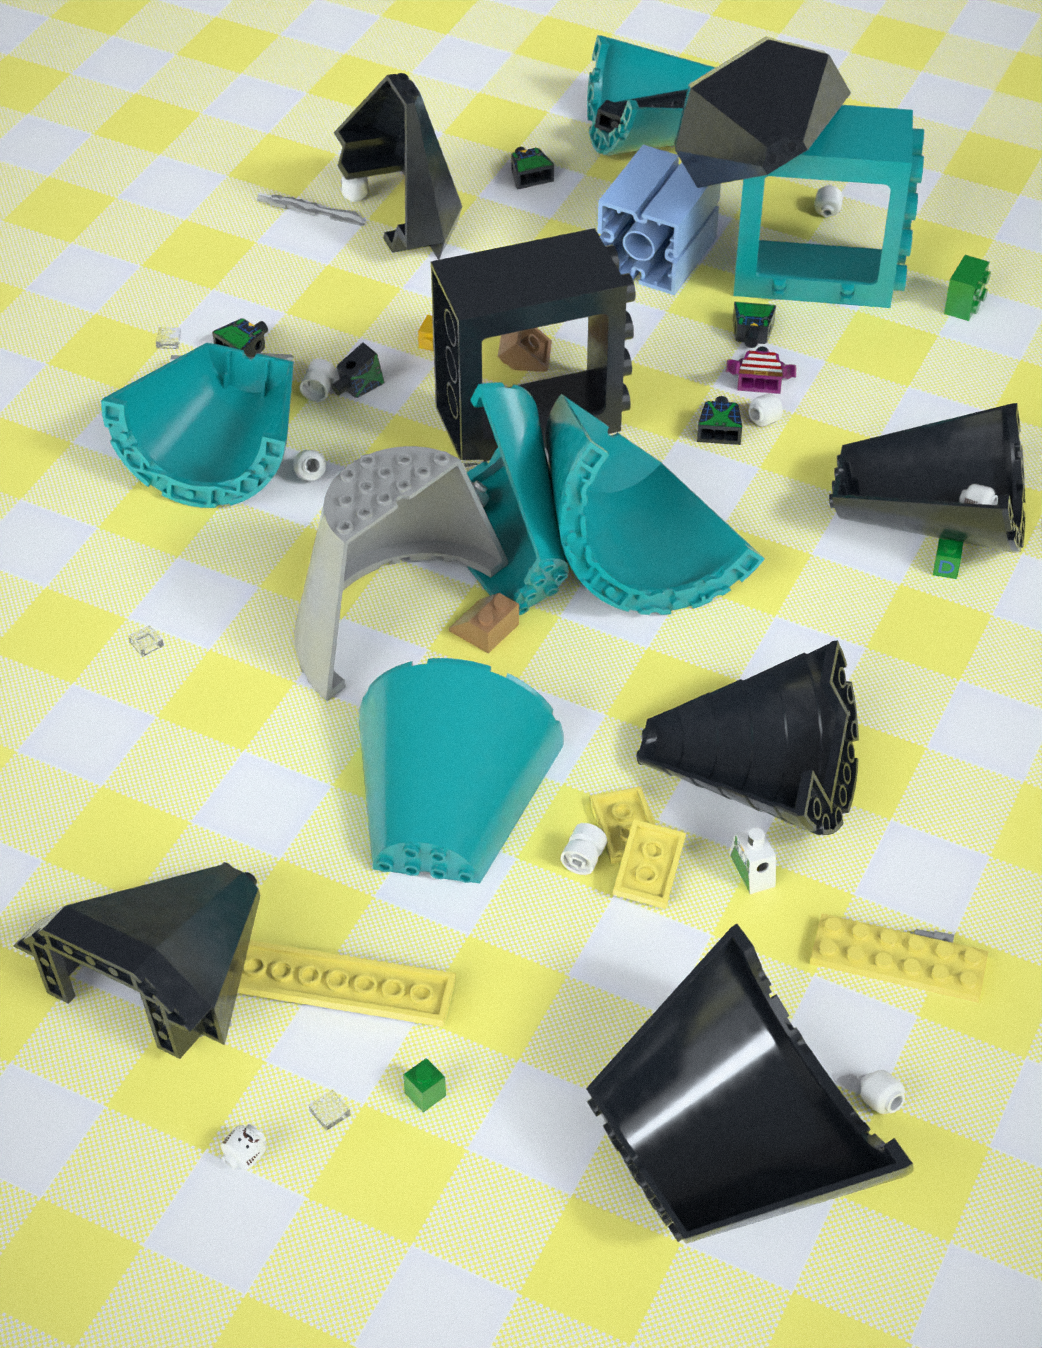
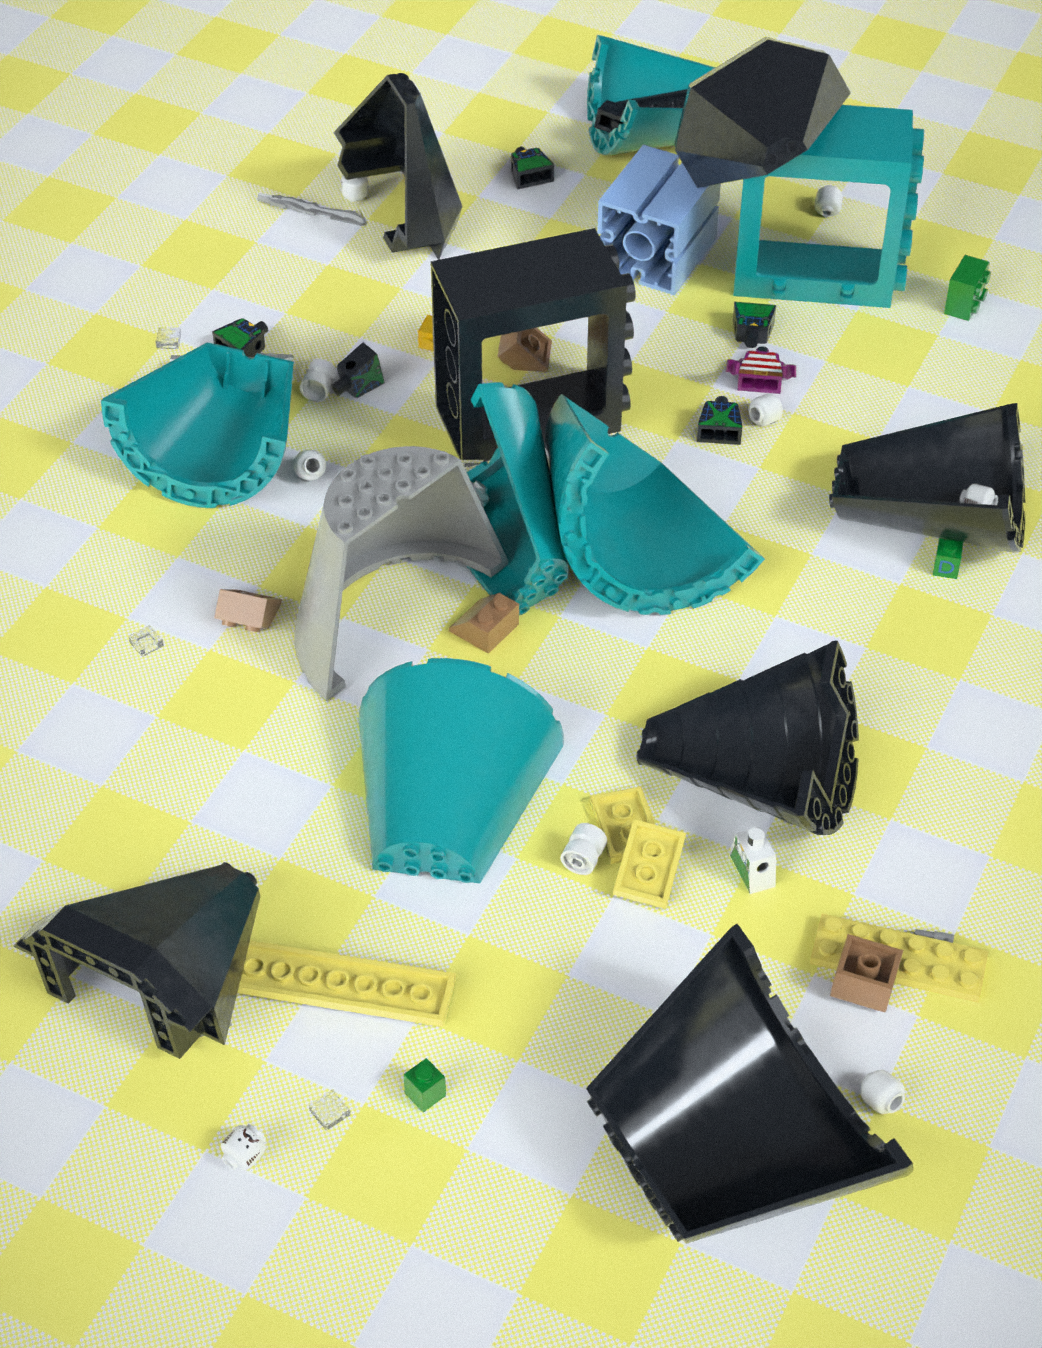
none -> slope [214,589,282,632]
none -> medium nougat slope [830,934,903,1013]

